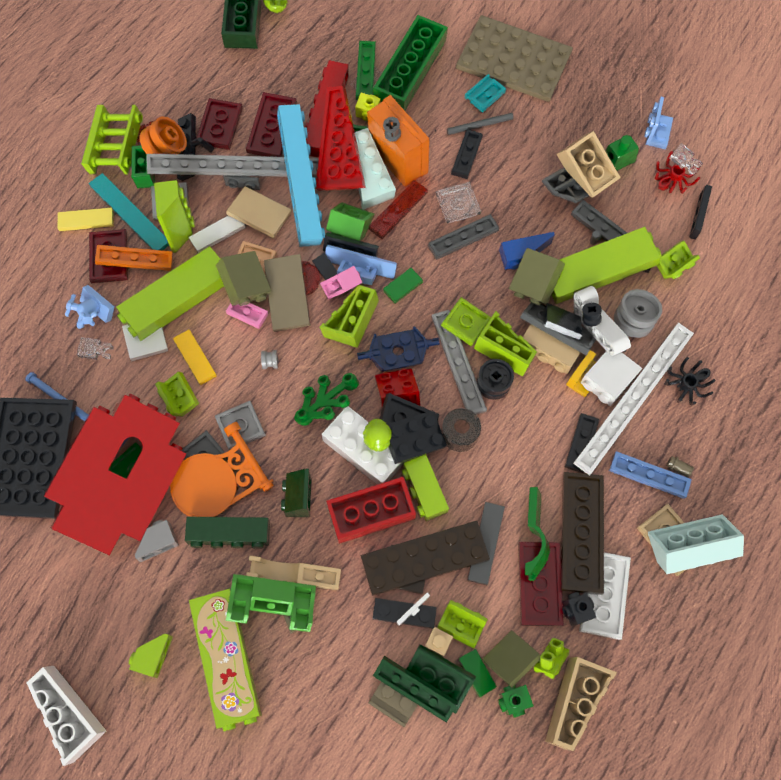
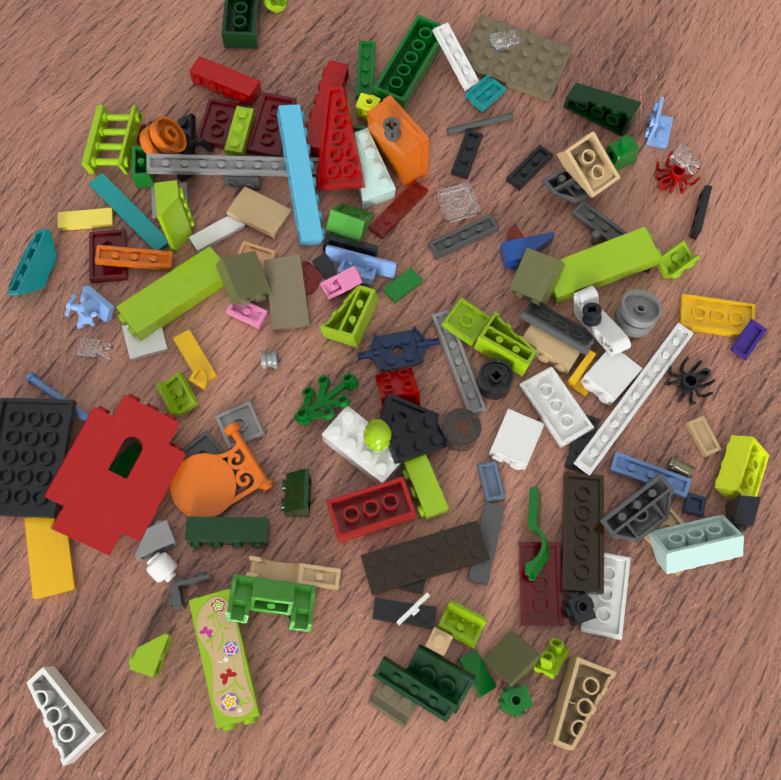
black tile [544,303,582,340] -> none
none -> teal wedge [7,229,57,296]
none -> yellow tile [24,518,77,599]
none -> white head [146,552,177,583]
none -> dark grey bracket [168,572,214,611]
none -> yellow tile [188,364,208,391]
none -> red brick [189,56,261,106]
none -> lime brick [224,106,255,156]
none -> white tile [432,22,479,92]
none -> sand blue tile [477,461,506,503]
none -> clear plate [488,29,521,52]
none -> white brick [489,409,544,470]
none -> black tile [506,145,553,191]
none -> clear red tile [506,224,525,241]
none -> white tile [519,366,594,448]
none -> dark green wedge [563,83,641,137]
none -> dark grey wedge [599,473,674,542]
none -> yellow tile [679,293,755,338]
none -> dark blue tile [682,493,706,517]
none -> tan tile [685,415,722,458]
none -> neon yellow slope [715,435,769,500]
none -> black slope [725,495,760,532]
none -> dark purple tile [730,319,767,360]

